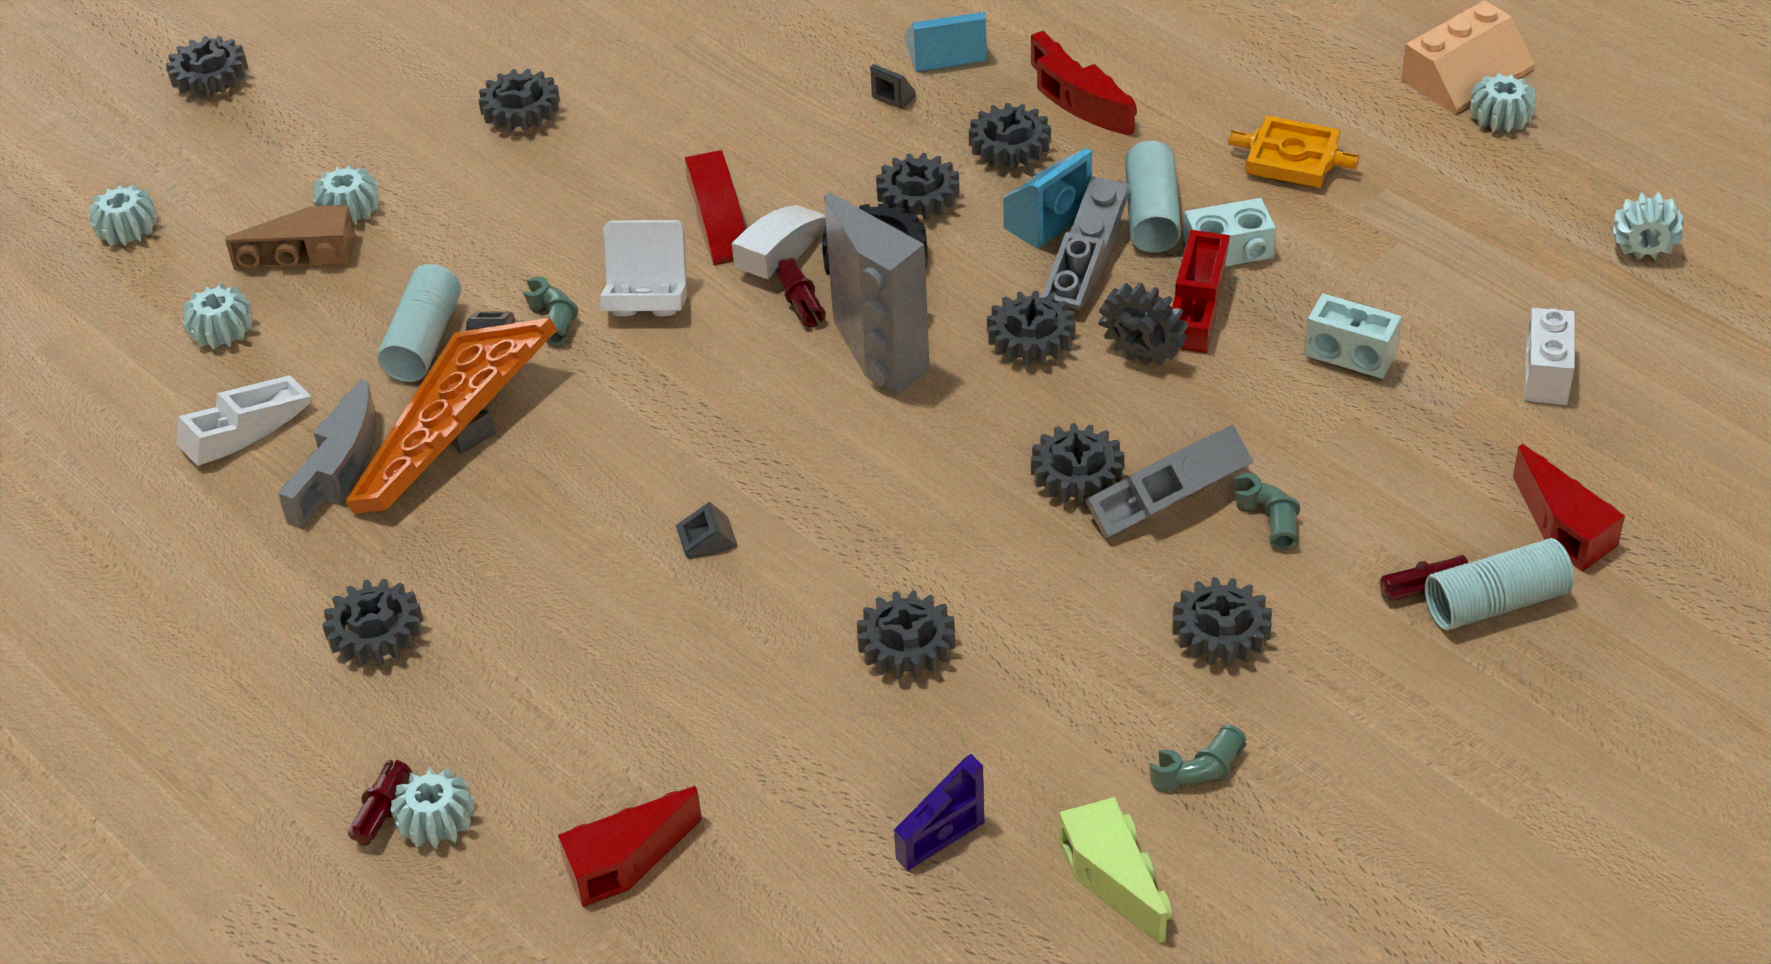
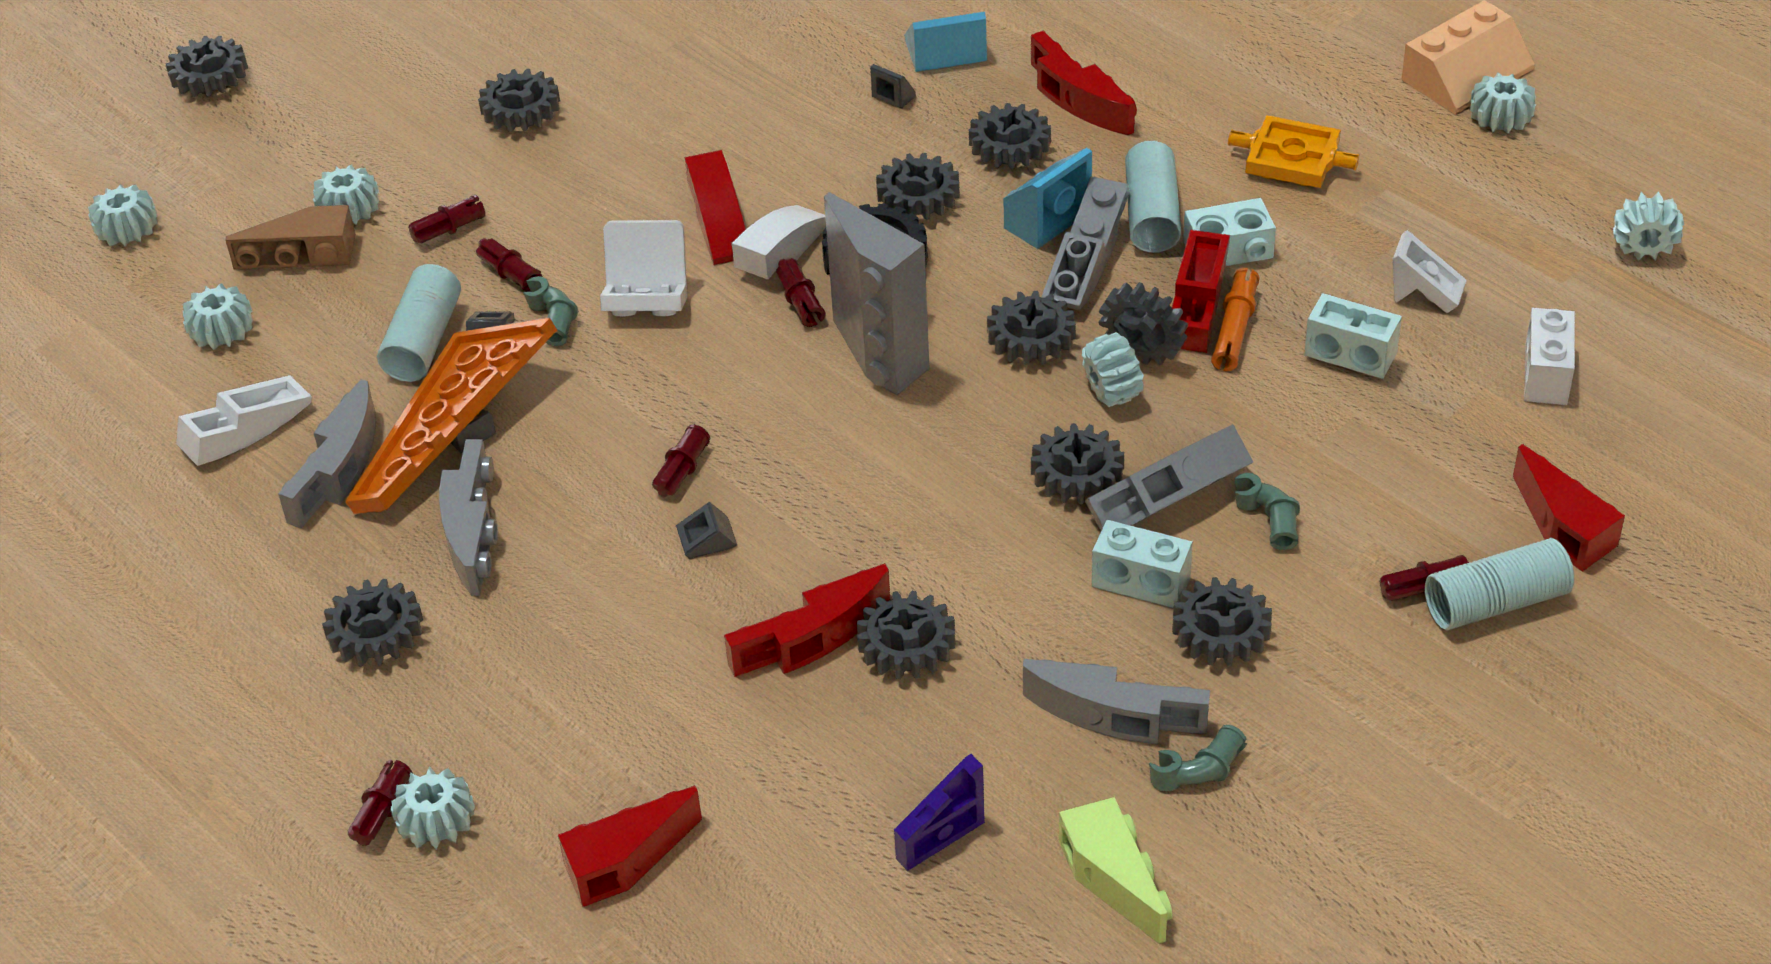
none -> dark red axle [408,195,485,244]
none -> light grey slope [439,439,498,596]
none -> dark red axle [476,238,543,292]
none -> dark red axle [652,424,711,497]
none -> red slope [724,563,890,677]
none -> light grey slope [1023,659,1210,745]
none -> light aqua gear [1082,332,1144,407]
none -> light aqua brick [1092,520,1193,608]
none -> orange pin [1211,268,1260,371]
none -> white slope [1393,230,1467,313]

